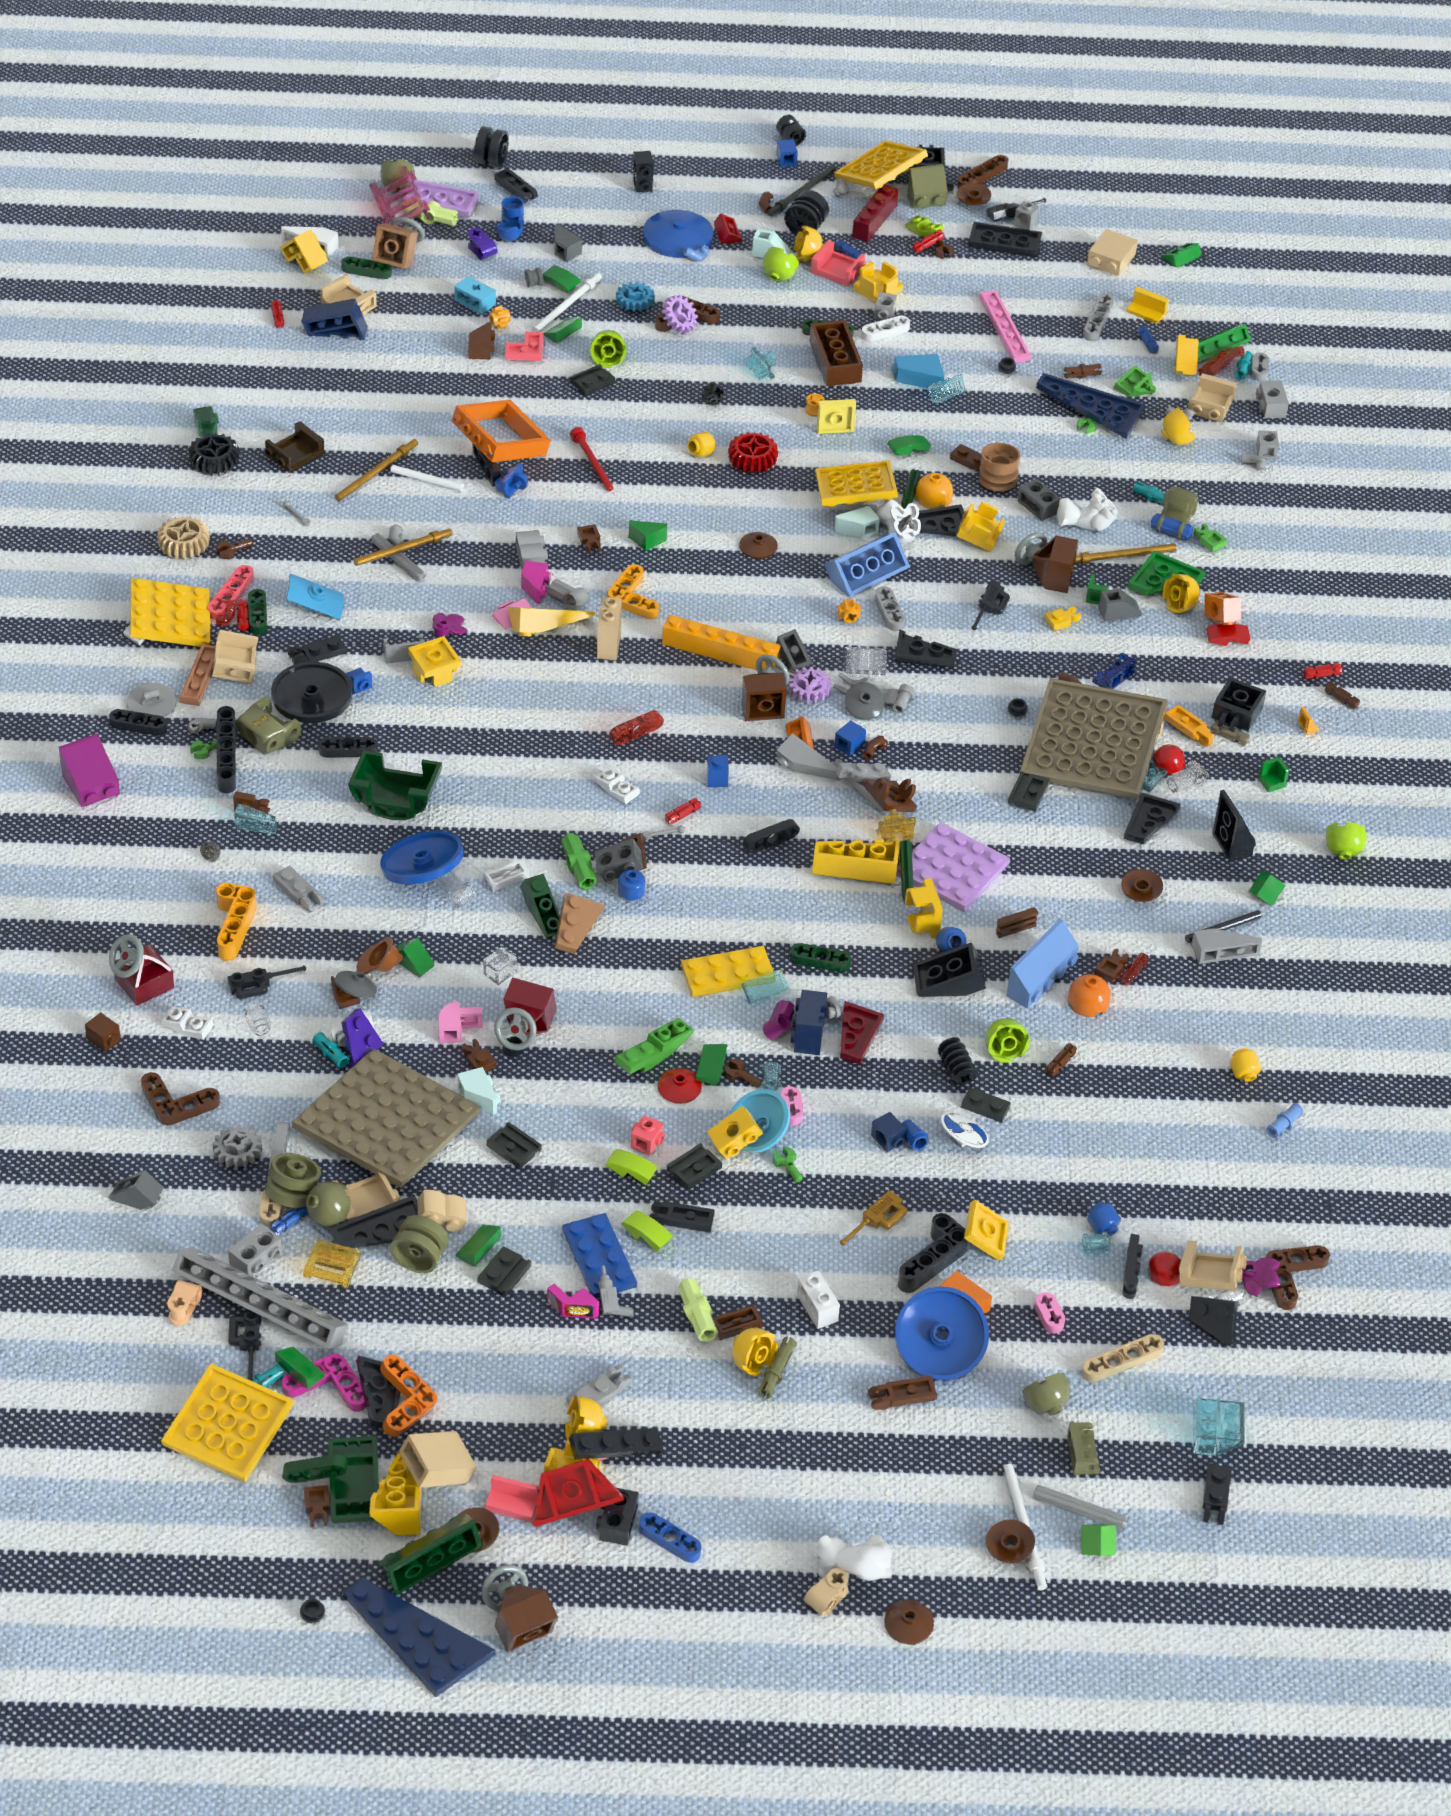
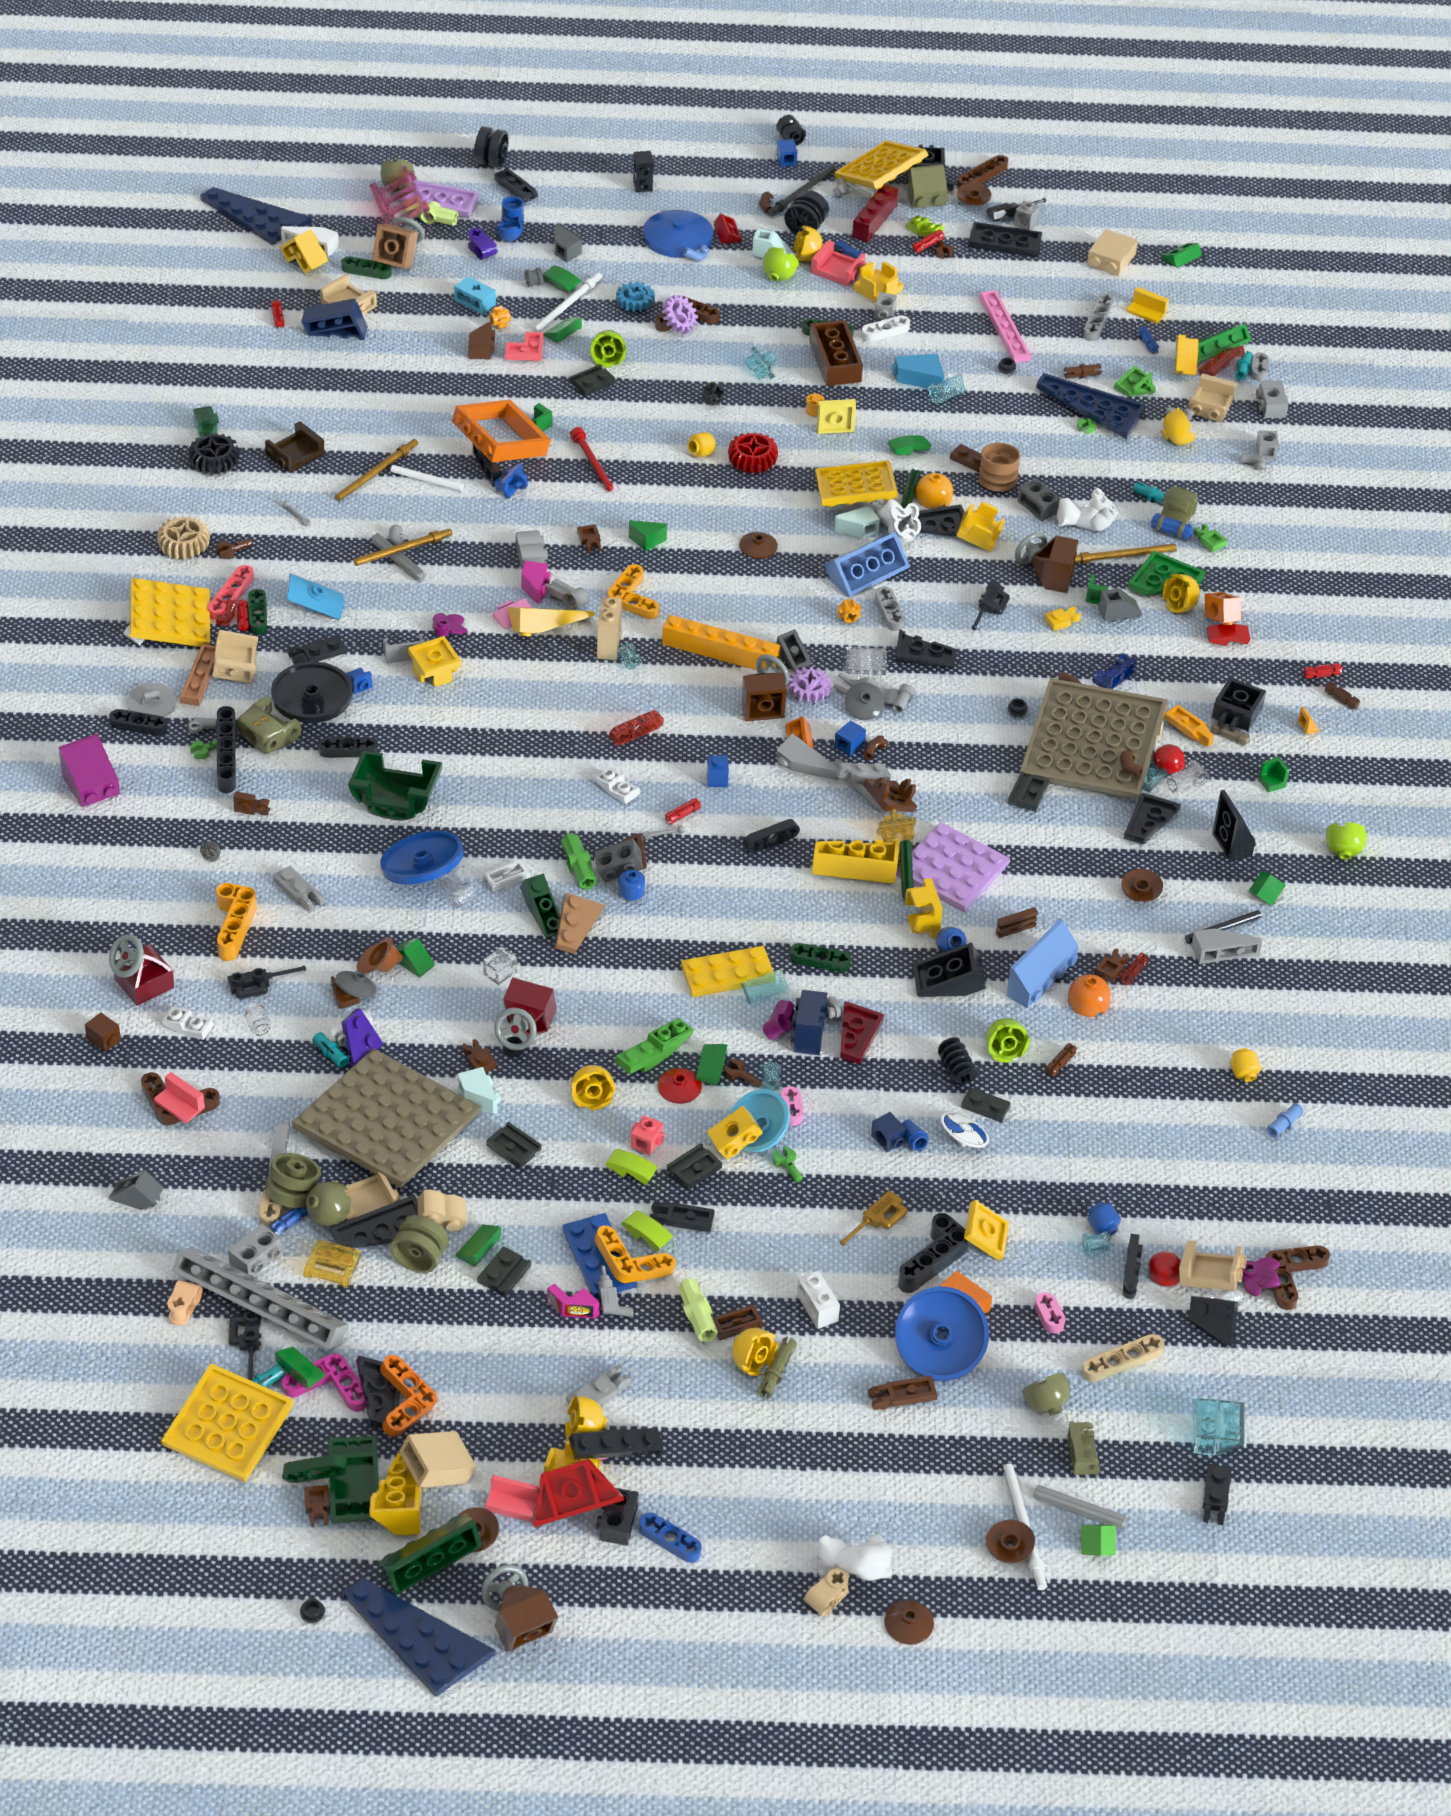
light grey gear [213,1124,262,1169] -> none
clear light blue slope [234,804,277,834] -> none
bright pink brick [439,1001,482,1043] -> none
none -> coral panel [154,1072,205,1123]
none -> dark blue wing [200,187,311,245]
none -> green panel [531,403,552,431]
none -> yellow cylinder [570,1065,616,1111]
none -> light orange beam [594,1226,676,1283]
none -> clear light blue bush [618,643,641,669]
none -> reddish brown arm [1120,750,1143,777]

